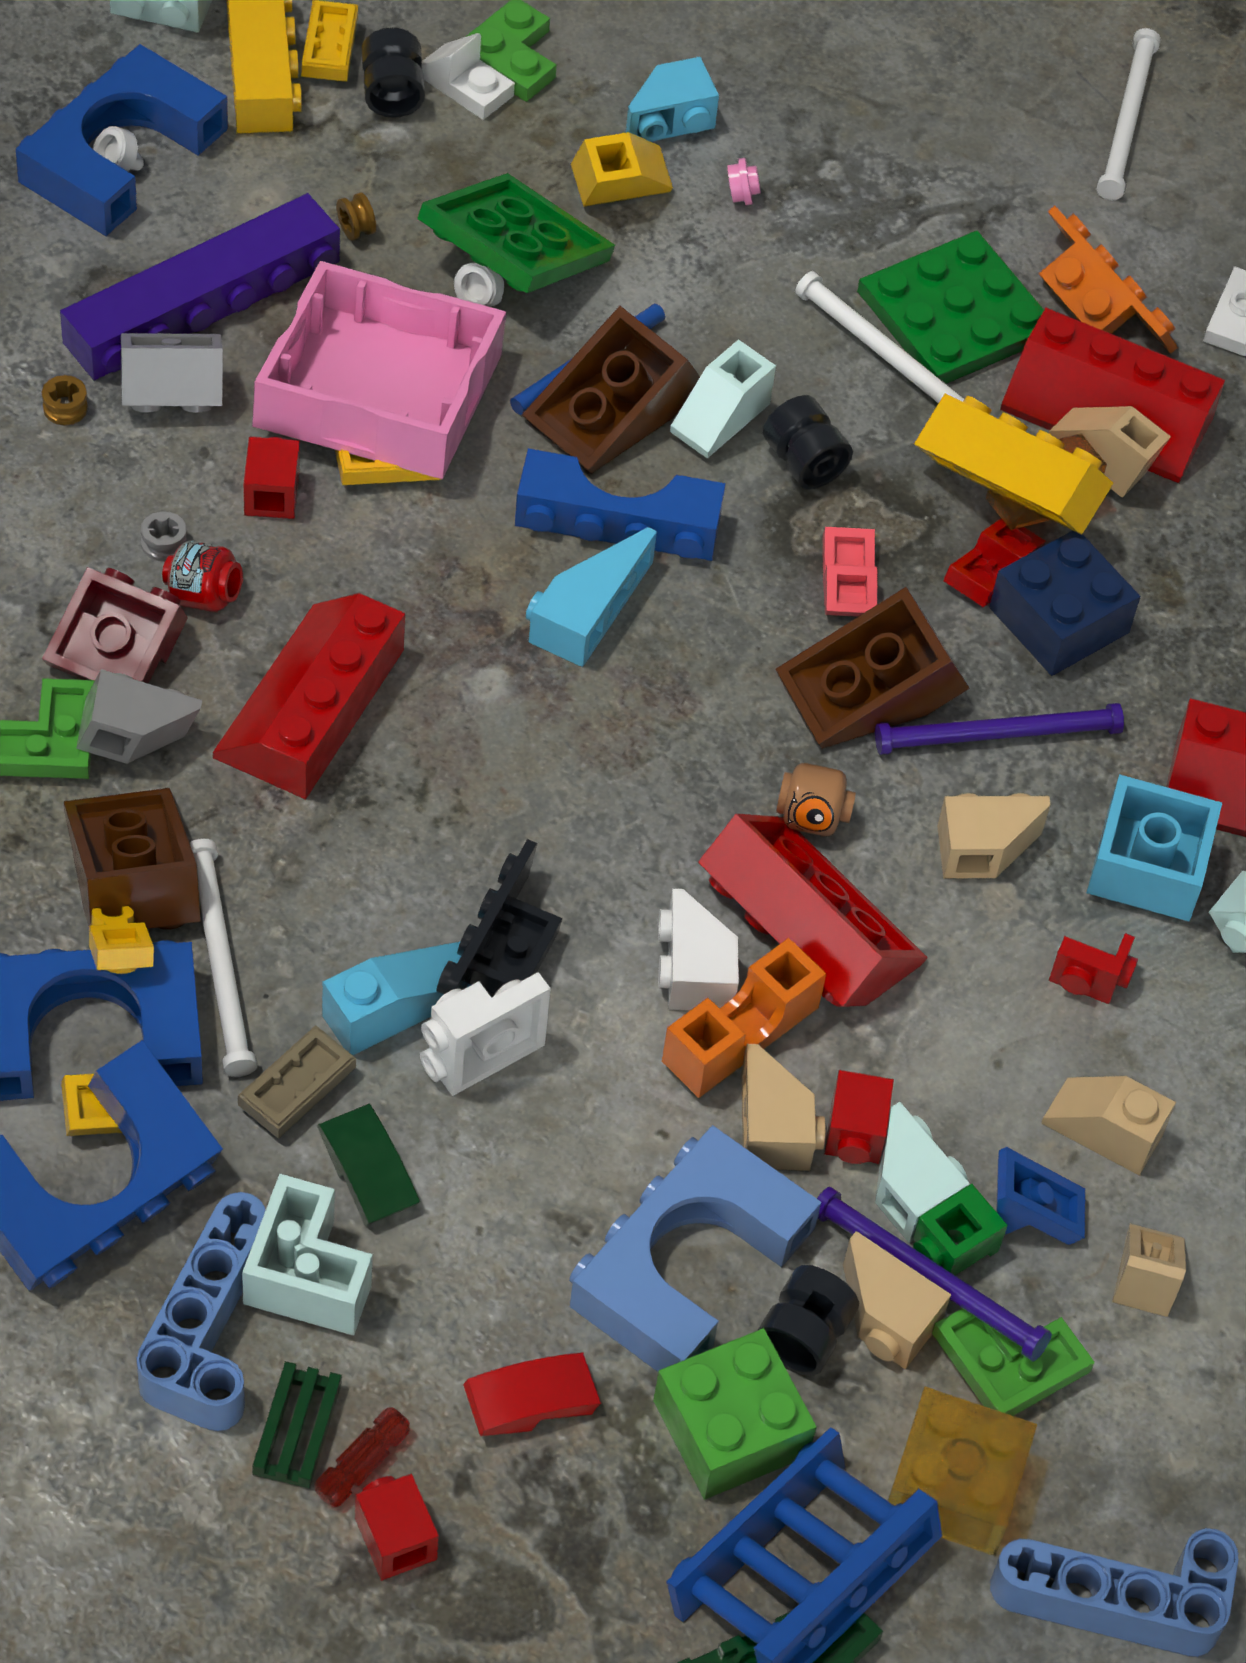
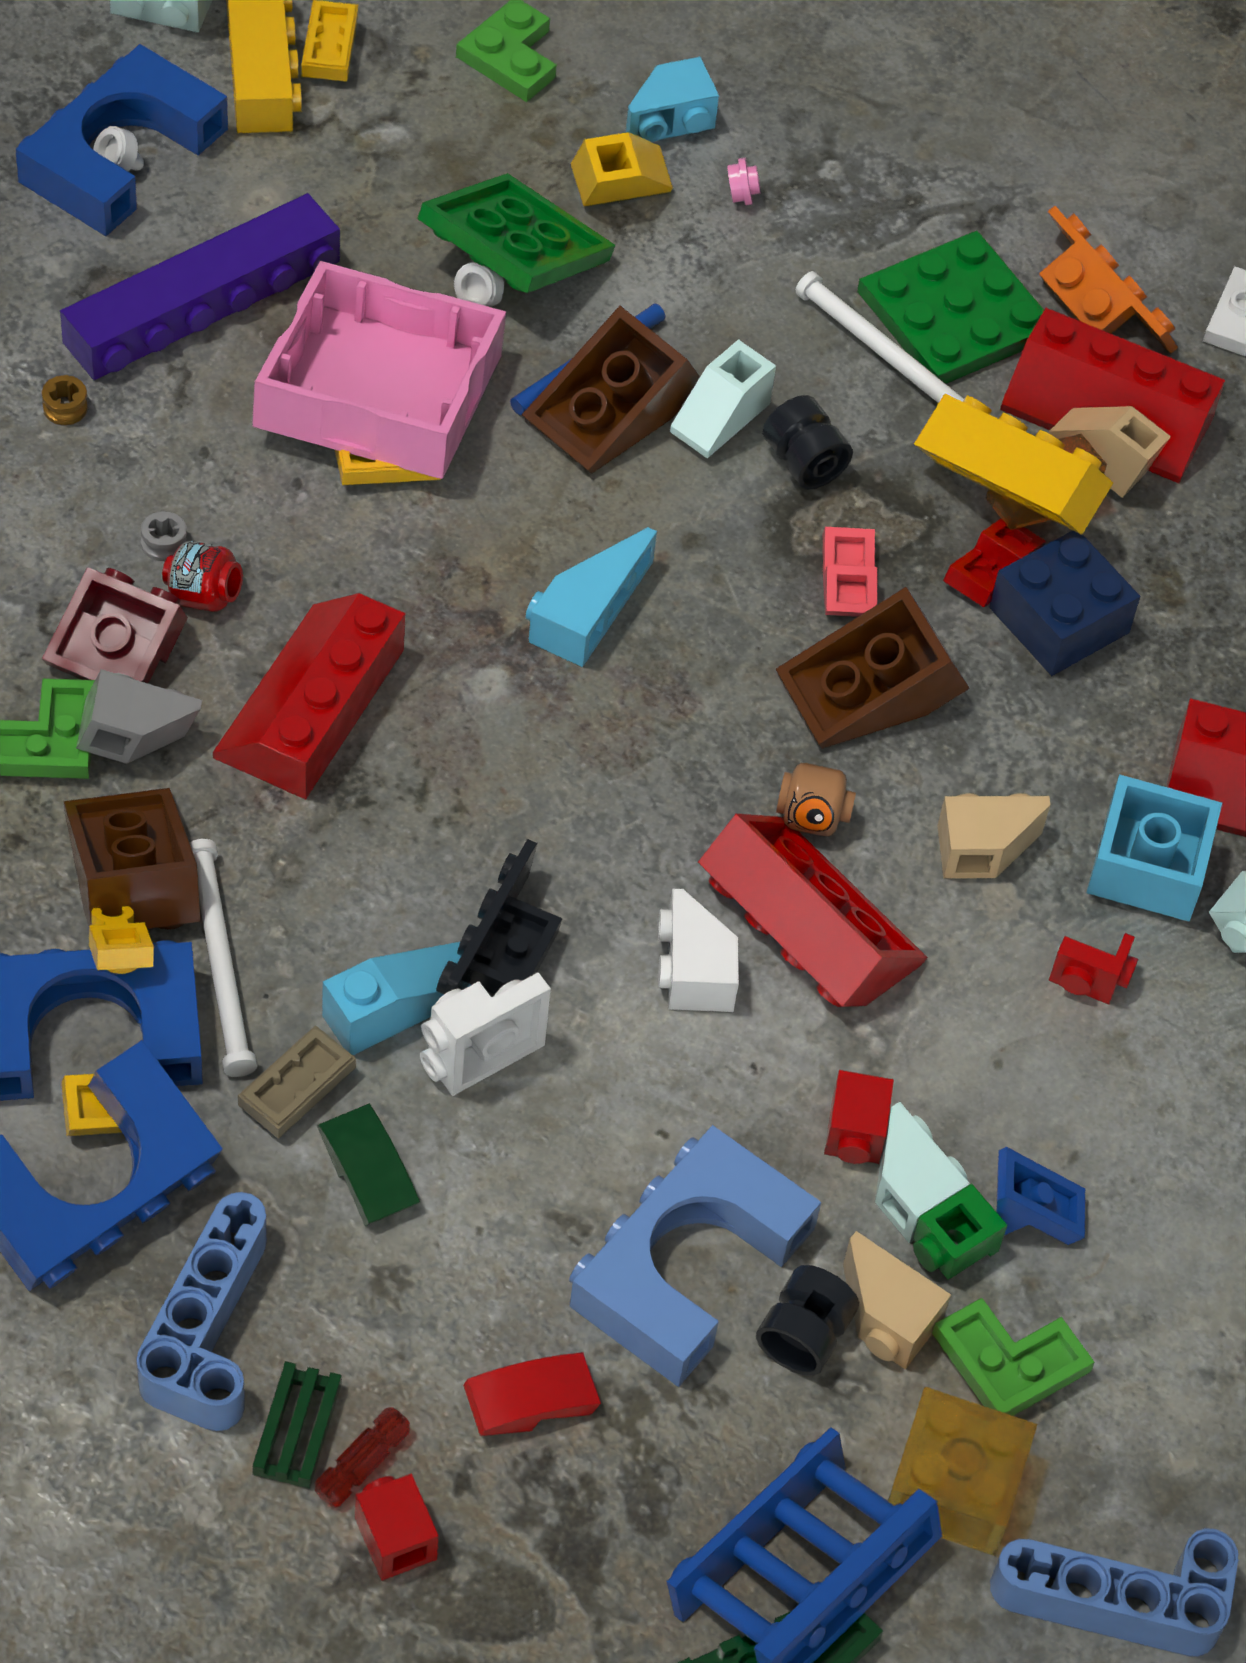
light grey brick [121,333,223,413] -> none
light aqua brick [242,1174,373,1336] -> none
red brick [243,437,300,519] -> none
pearl gold bush [337,192,376,240] -> none
black wheel [361,28,425,118] -> none
white slope [422,33,515,120] -> none
blue arch [515,448,726,561] -> none
bright green brick [653,1328,817,1500] -> none
orange arch [662,938,826,1098] -> none
tan slope [741,1044,825,1171] -> none
dark purple bar [817,1187,1052,1361] -> none
dark purple bar [875,703,1124,755] -> none
tan slope [1041,1076,1176,1176] -> none
white bar [1097,28,1161,200] -> none
tan slope [1112,1224,1186,1317] -> none

